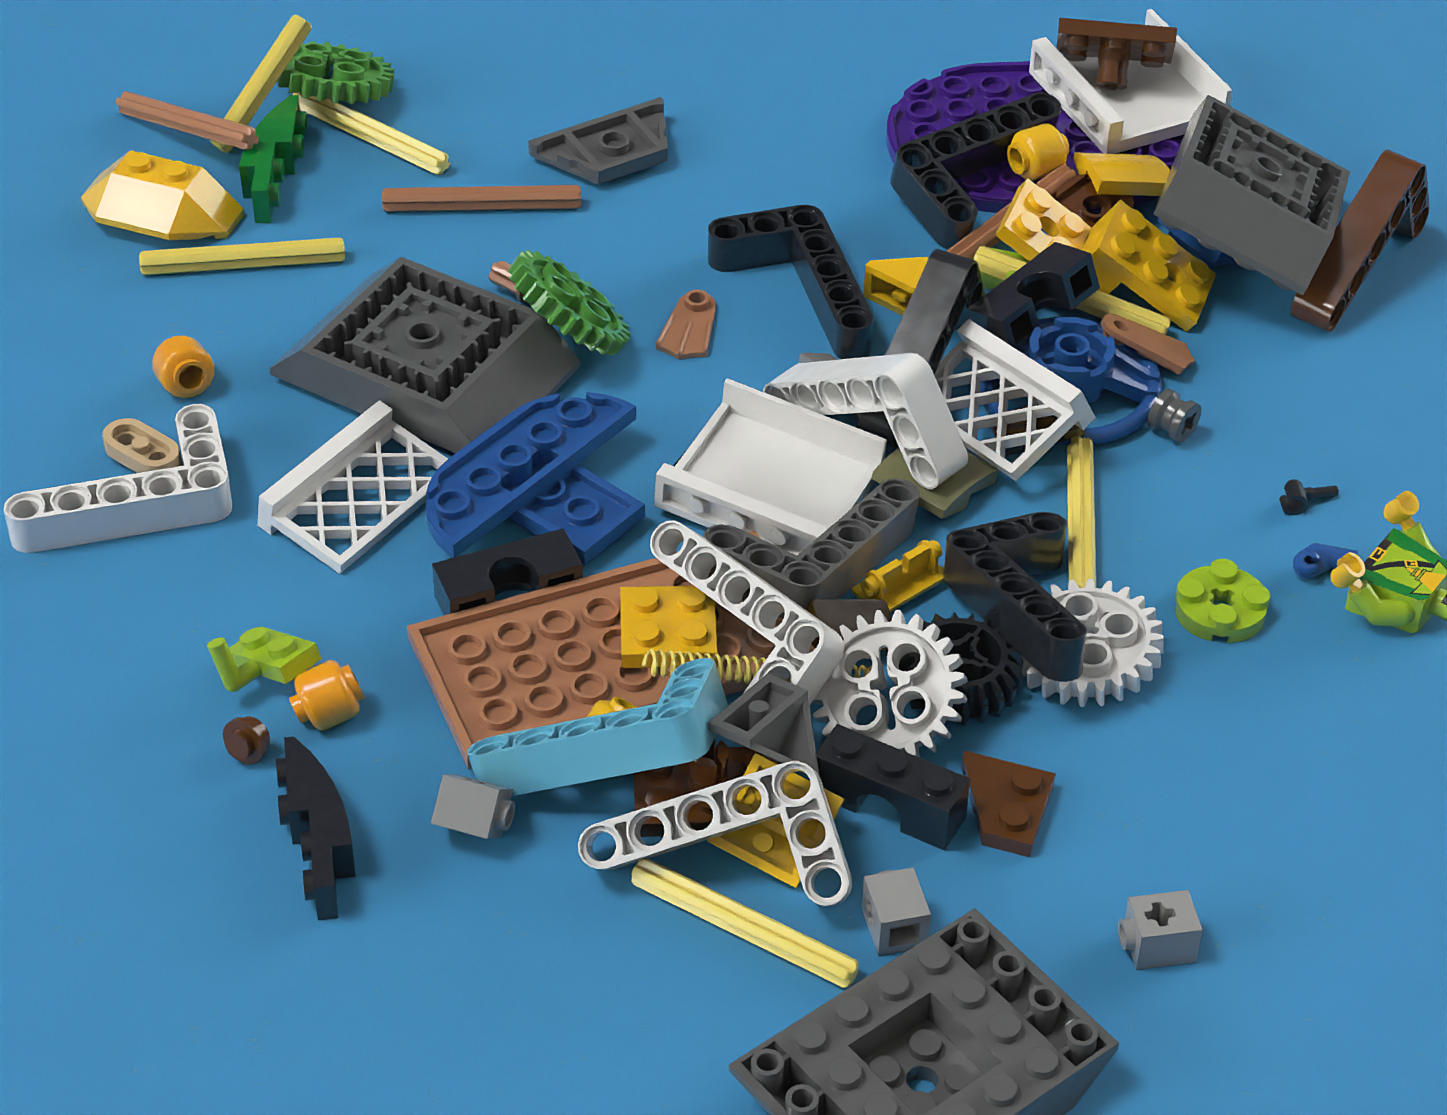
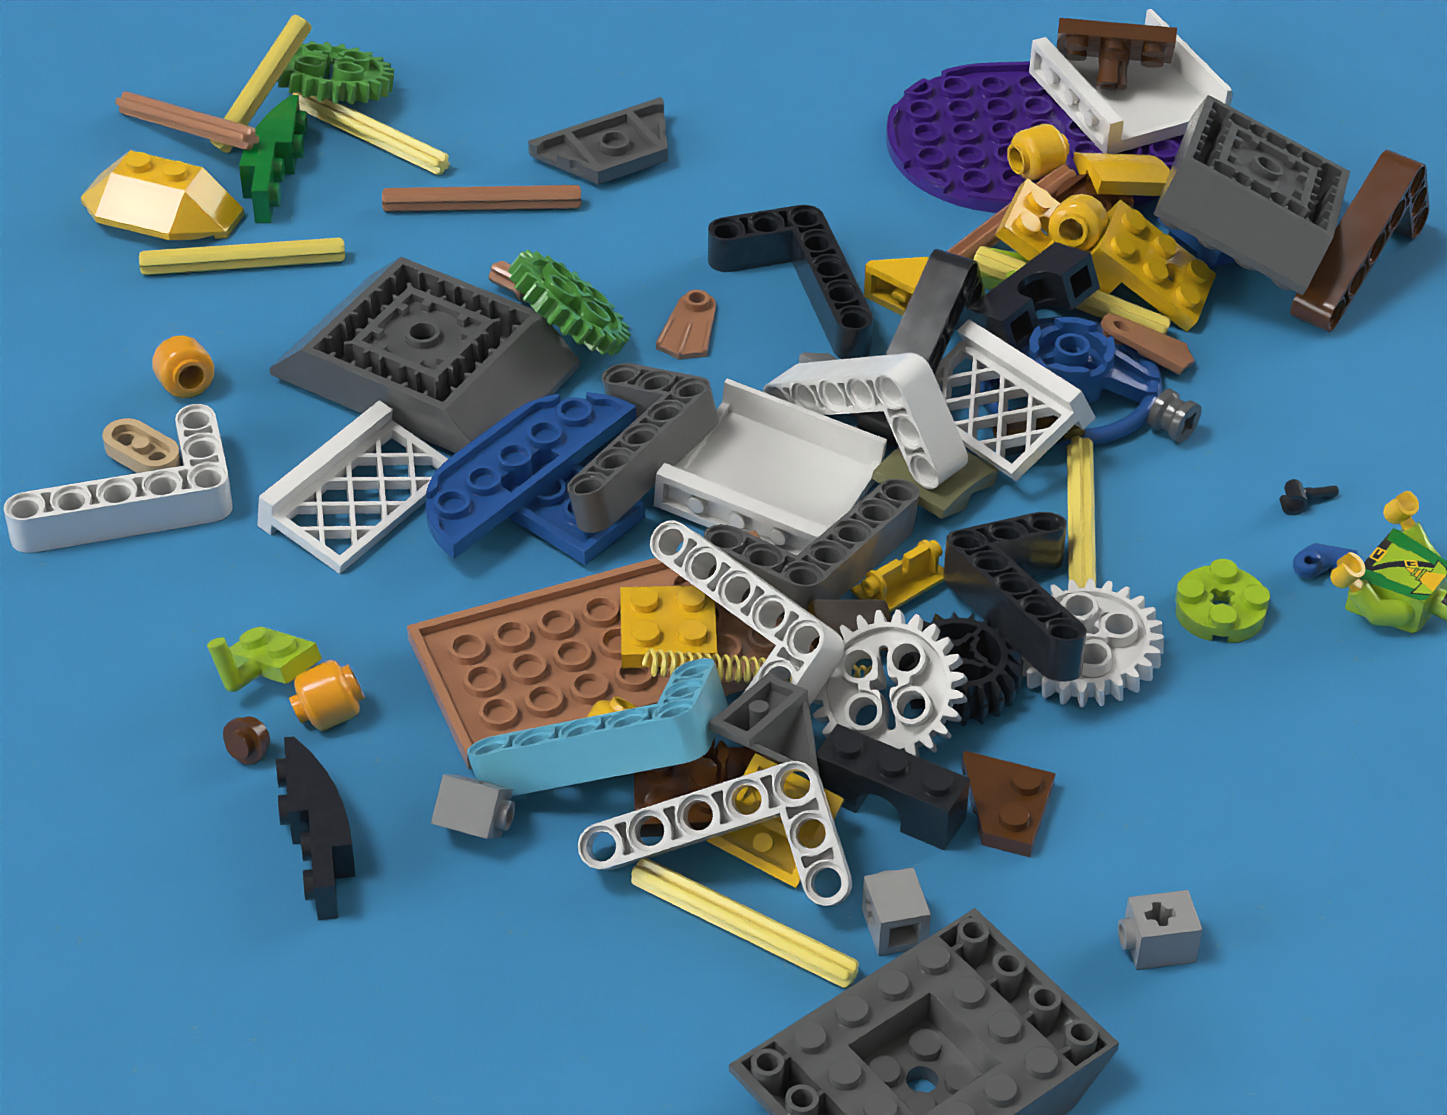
black arch [432,528,583,615] -> none
black beam [890,92,1061,249] -> none
none -> dark grey beam [567,363,718,533]
none -> yellow head [1048,194,1108,251]

